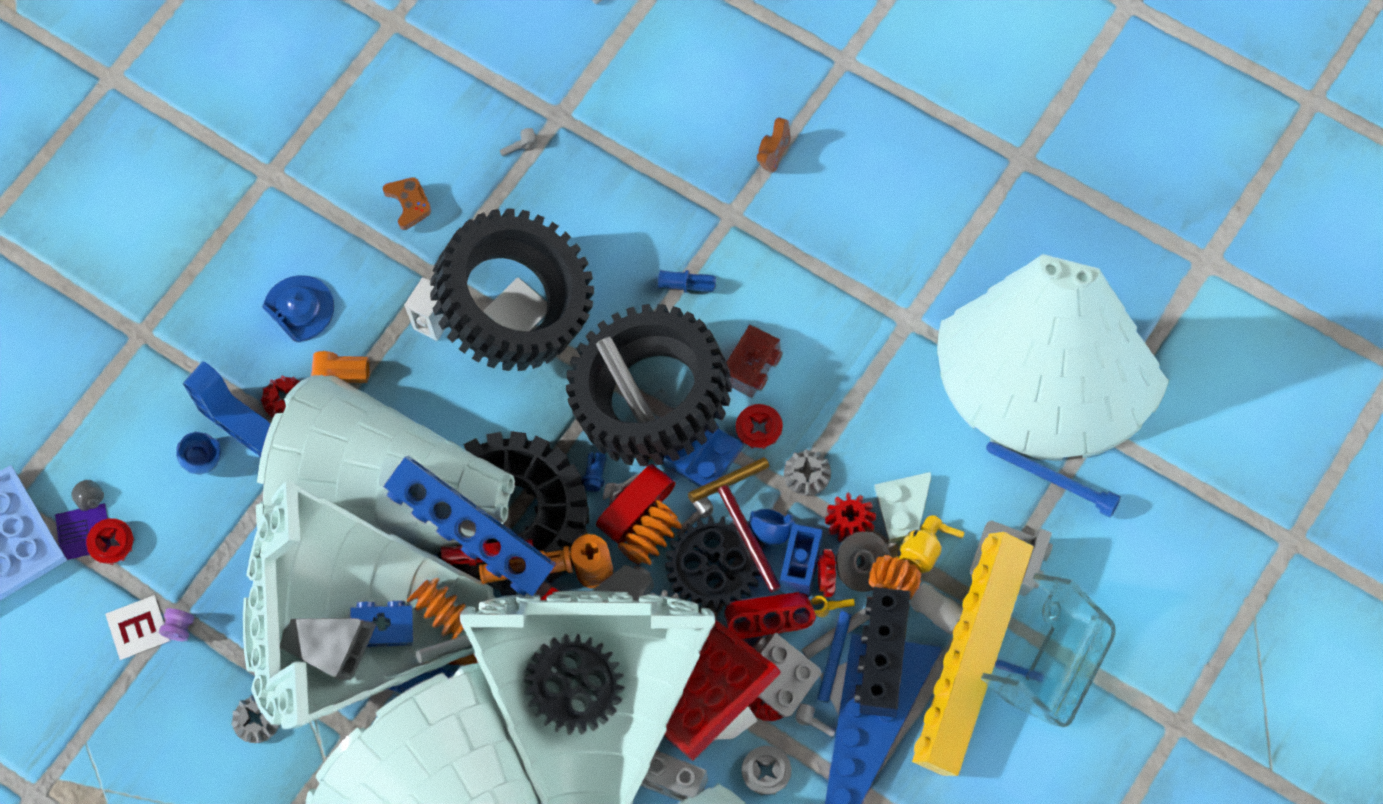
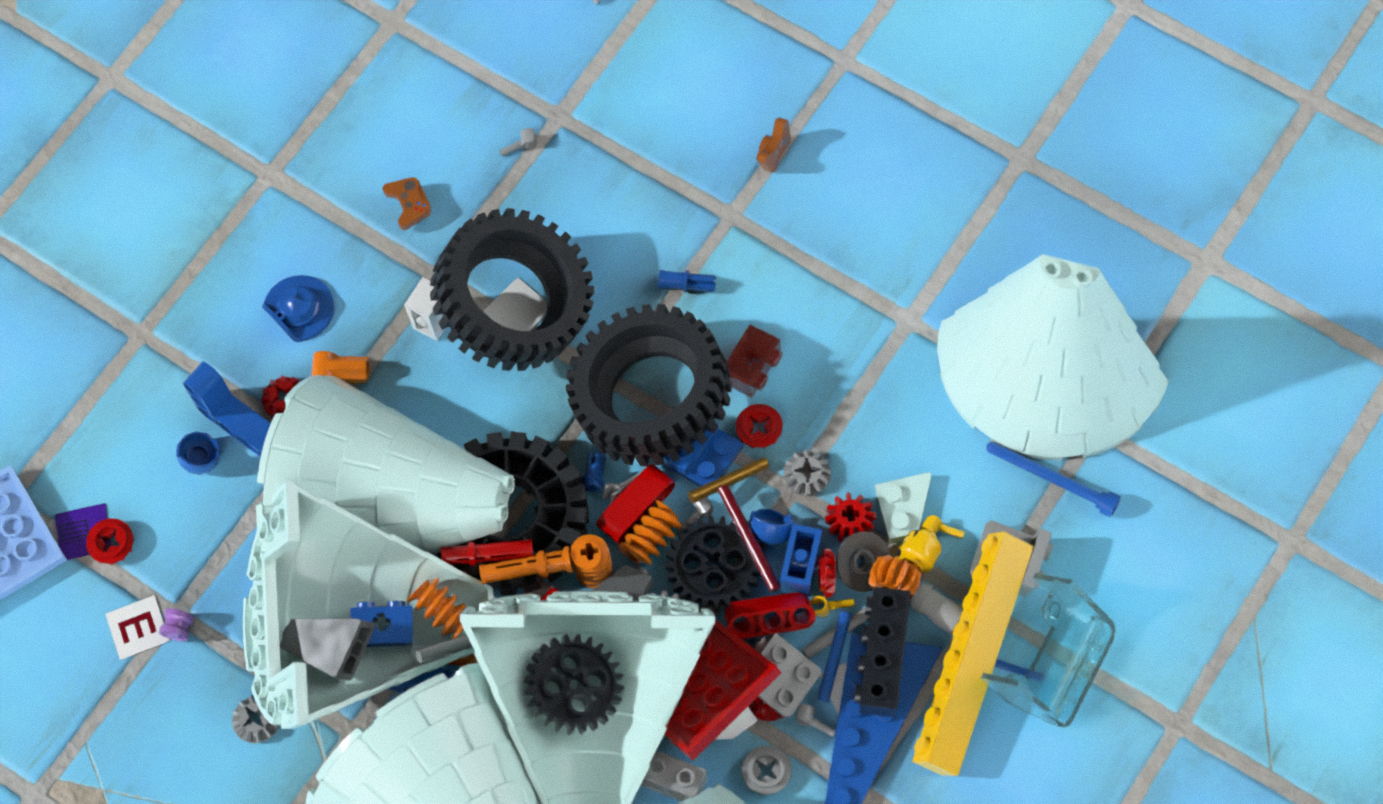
dark grey piece [71,480,104,511] -> none
blue brick [383,455,556,596] -> none
light grey axle [596,336,655,423] -> none

